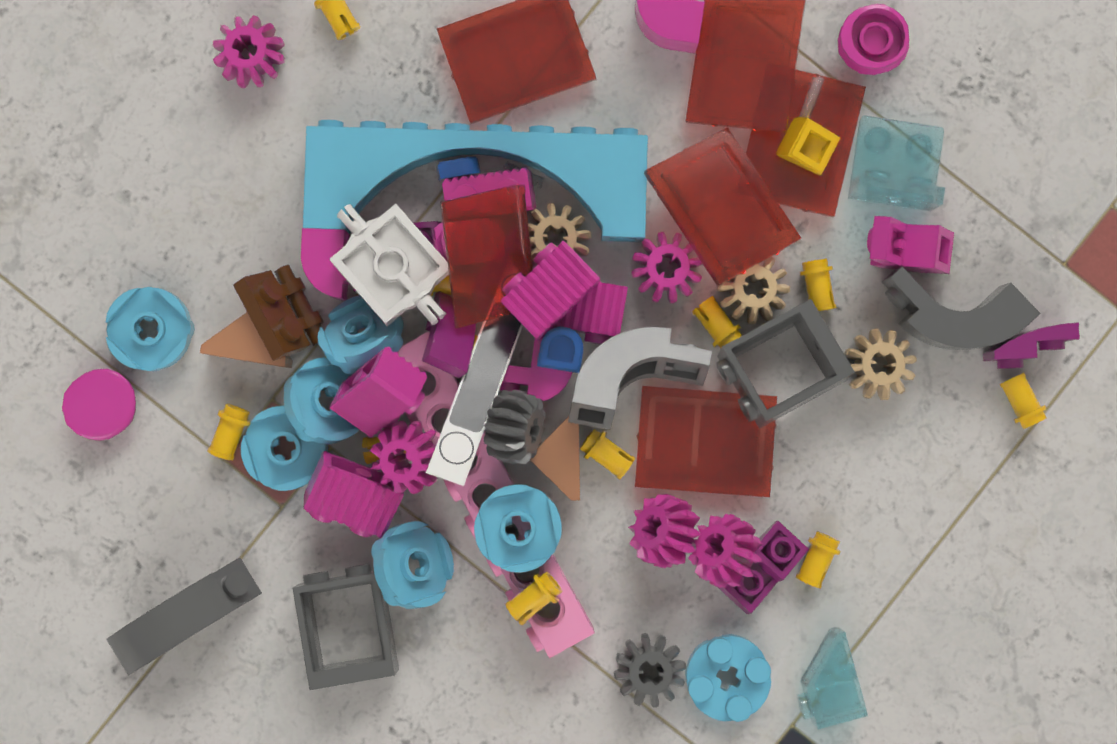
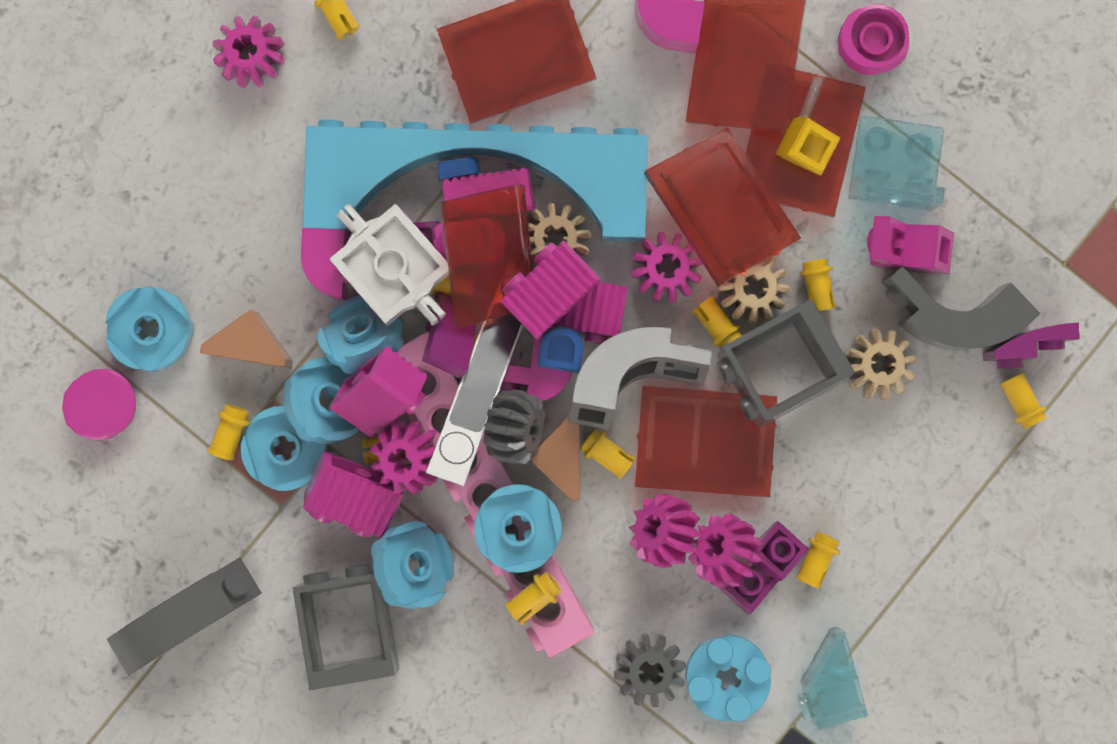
reddish brown plate [233,265,324,361] -> none

